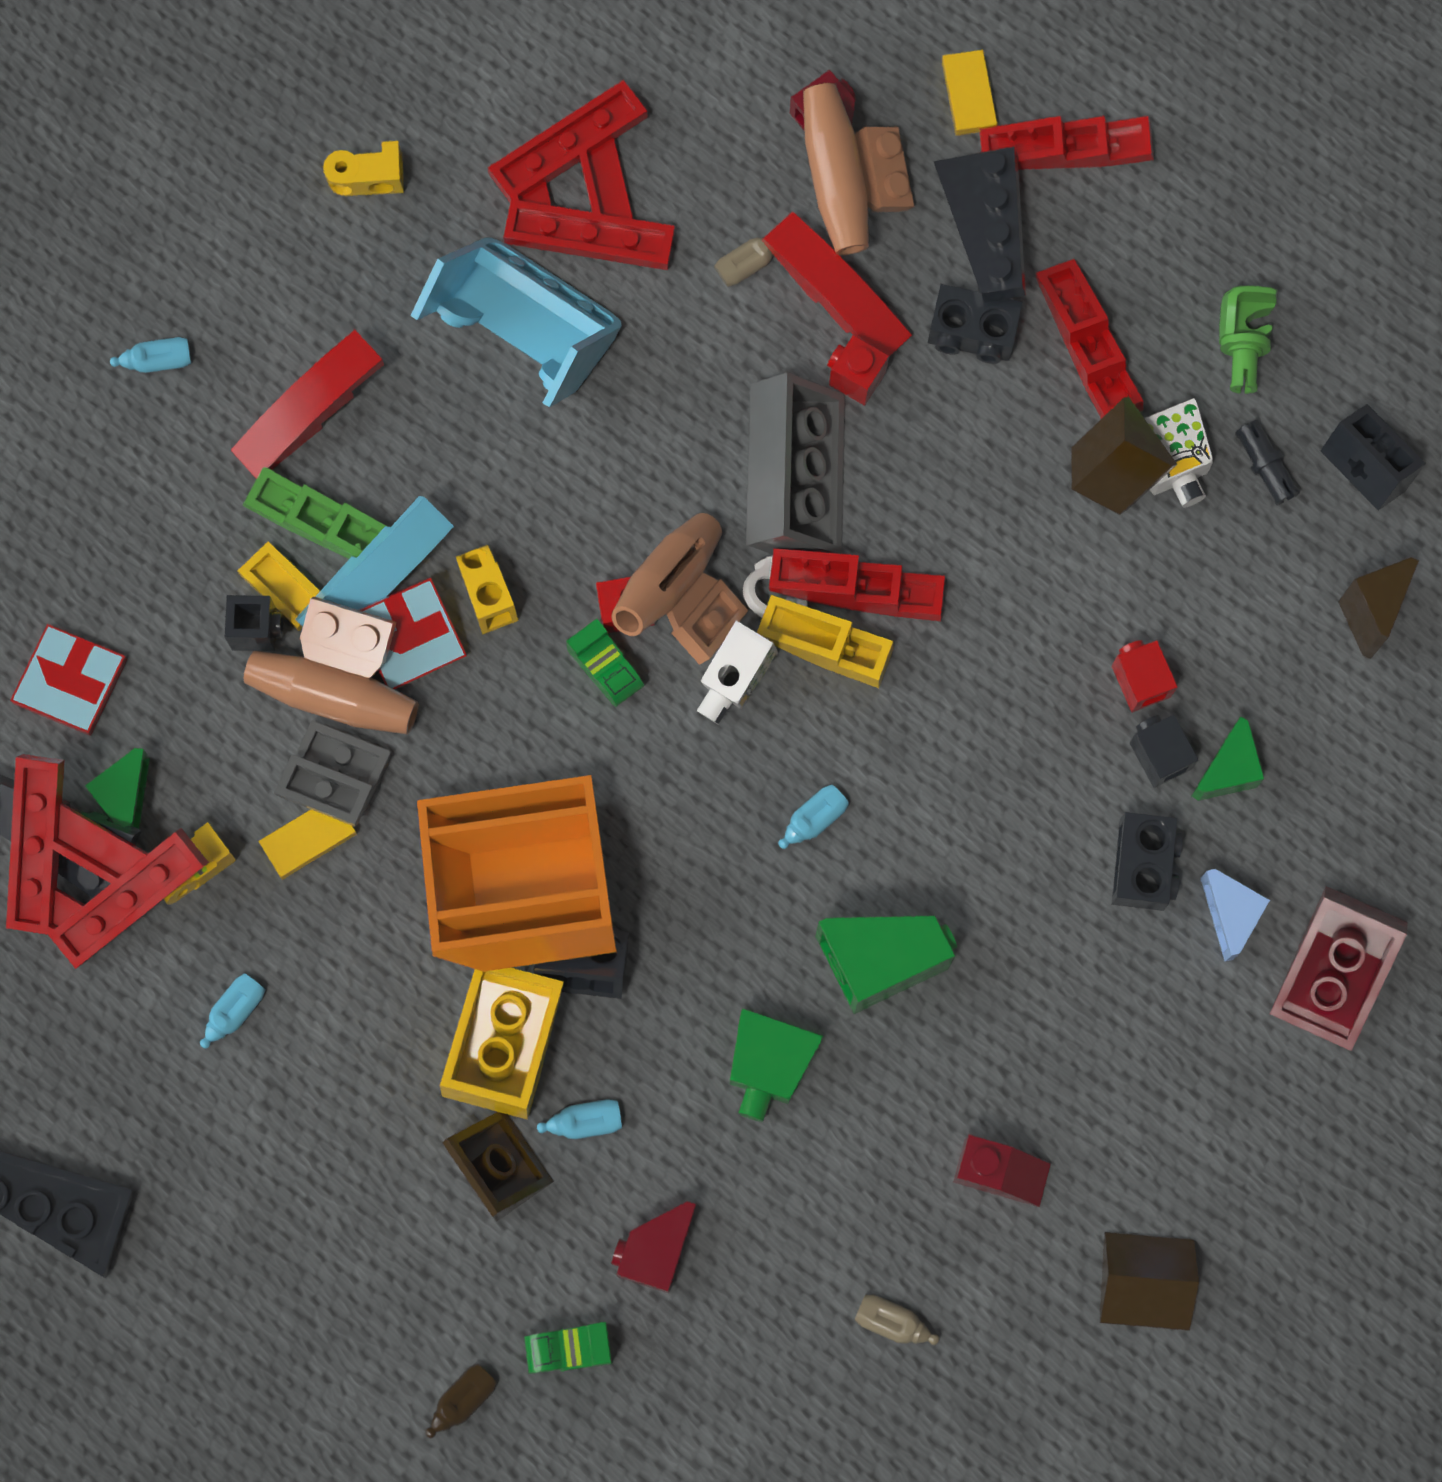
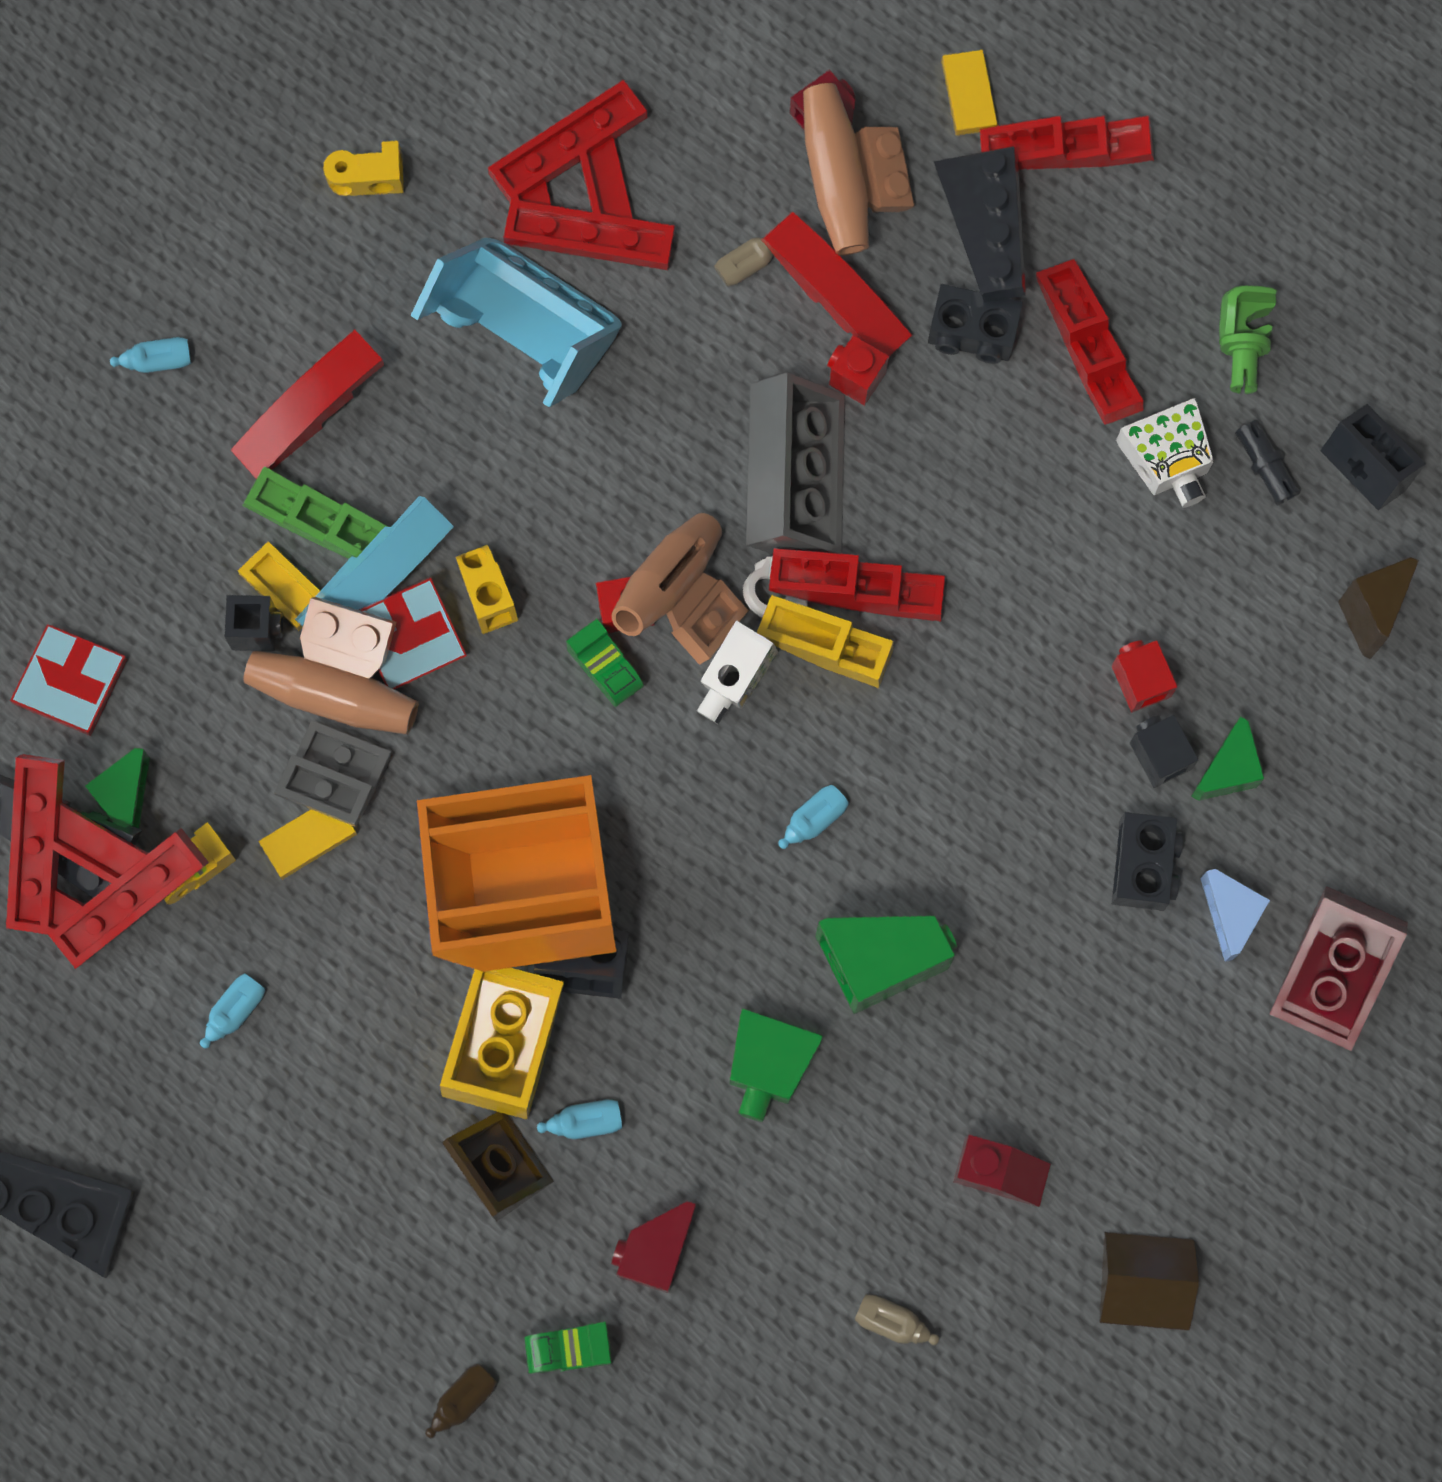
dark brown slope [1071,396,1178,515] -> none

